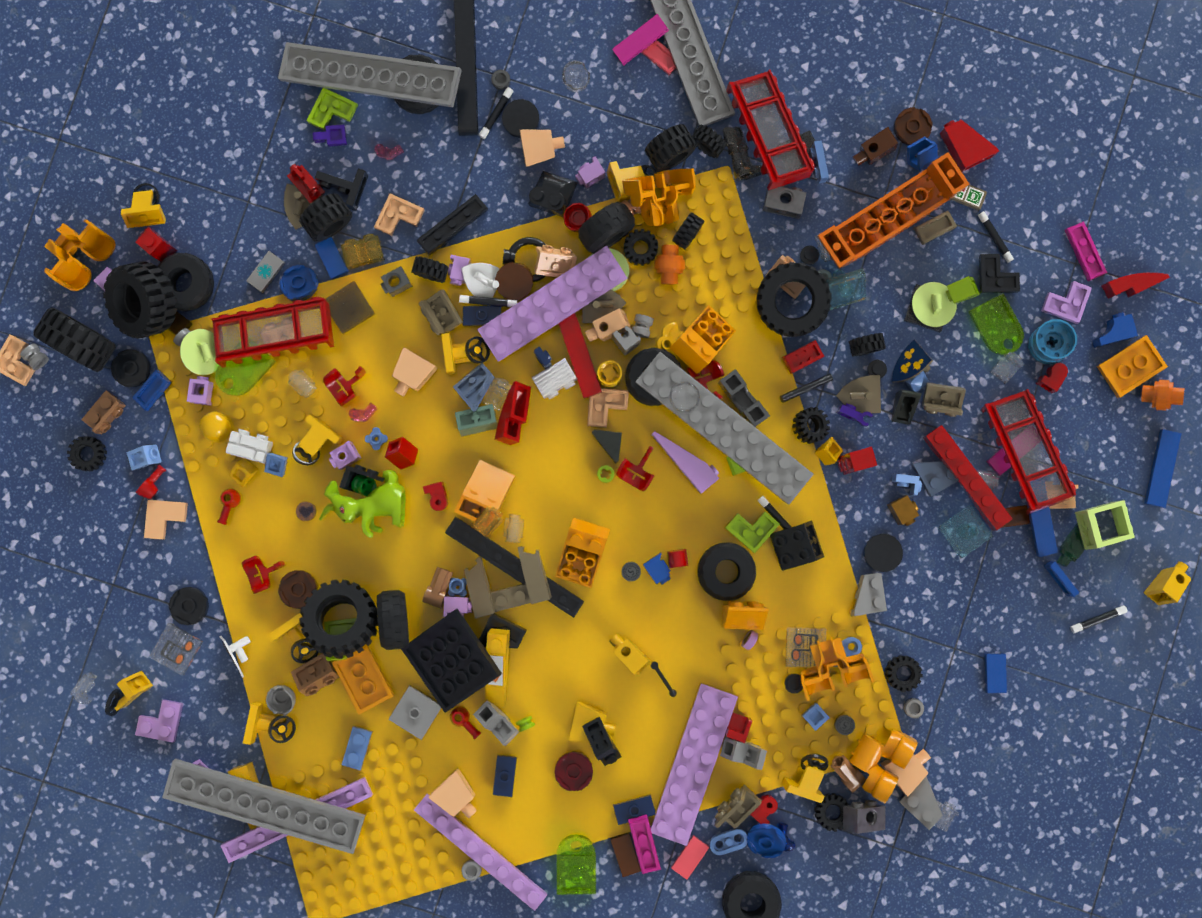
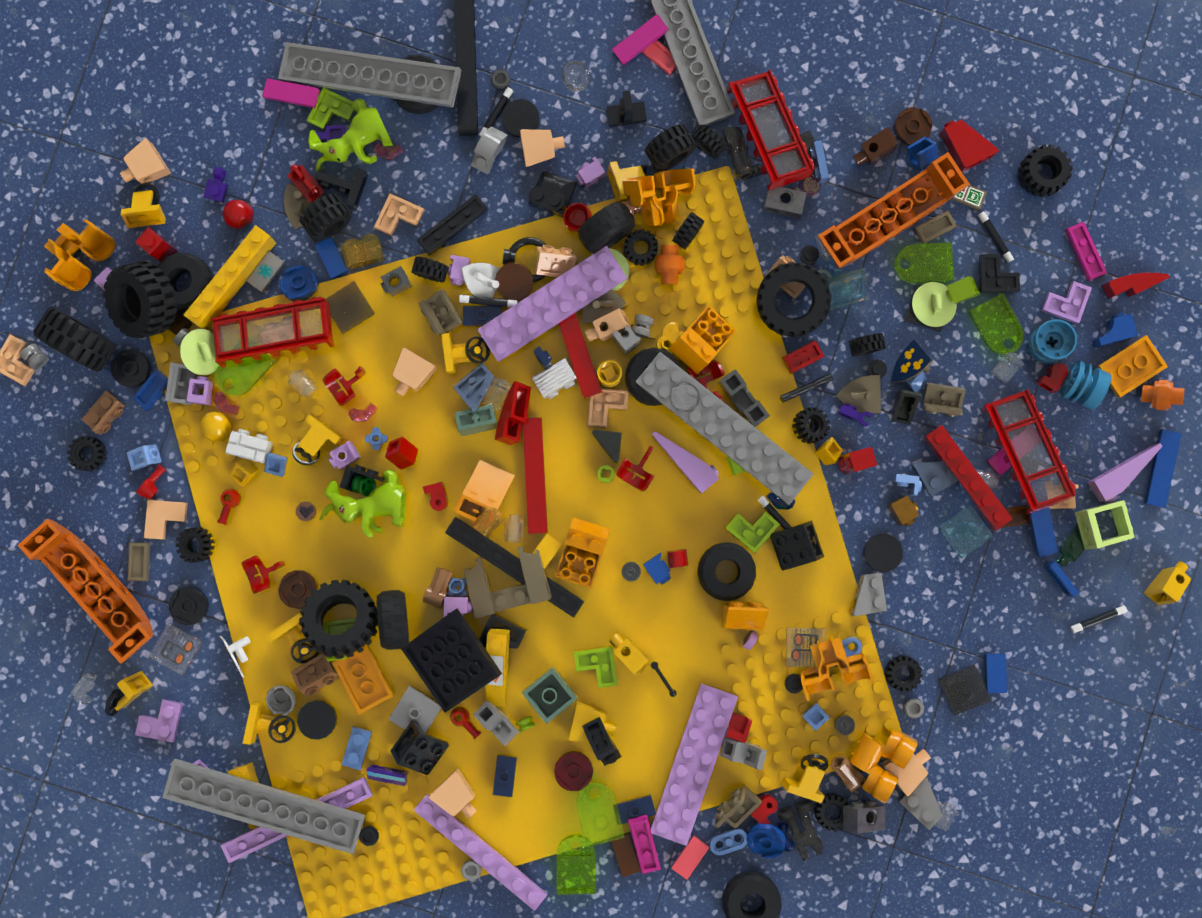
none -> orange slope [18,519,153,664]
none -> light nougat torso [120,138,171,184]
none -> dark tan tile [127,542,151,581]
none -> light grey hinge [165,363,197,405]
none -> black tyre [176,527,215,563]
none -> yellow brick [184,225,276,330]
none -> dark purple plate [203,166,228,203]
none -> clear pink arm [214,392,239,415]
none -> red hair [222,200,254,229]
none -> dark pink tile [262,78,320,108]
none -> black tile [297,700,337,740]
none -> lime animal [308,98,393,172]
none -> black plate [359,826,379,846]
none -> dark purple slope [367,764,409,786]
none -> black bracket [390,720,449,775]
none -> light grey brick [471,126,508,174]
none -> sand green brick [522,666,578,724]
none -> red tile [523,418,548,534]
none -> yellow tile [532,534,562,569]
none -> lime plate [574,646,618,688]
none -> clear neon green tile [577,783,625,847]
none -> black bracket [607,91,647,127]
none -> arm [766,492,795,510]
none -> clear smoke piece [777,800,823,861]
none -> tile [801,176,821,196]
none -> clear neon green tile [894,242,954,283]
none -> clear smoke tile [938,664,991,715]
none -> black tyre [1018,144,1073,197]
none -> dark azure wheel [1060,360,1111,410]
none -> lavender slope [1087,443,1162,503]

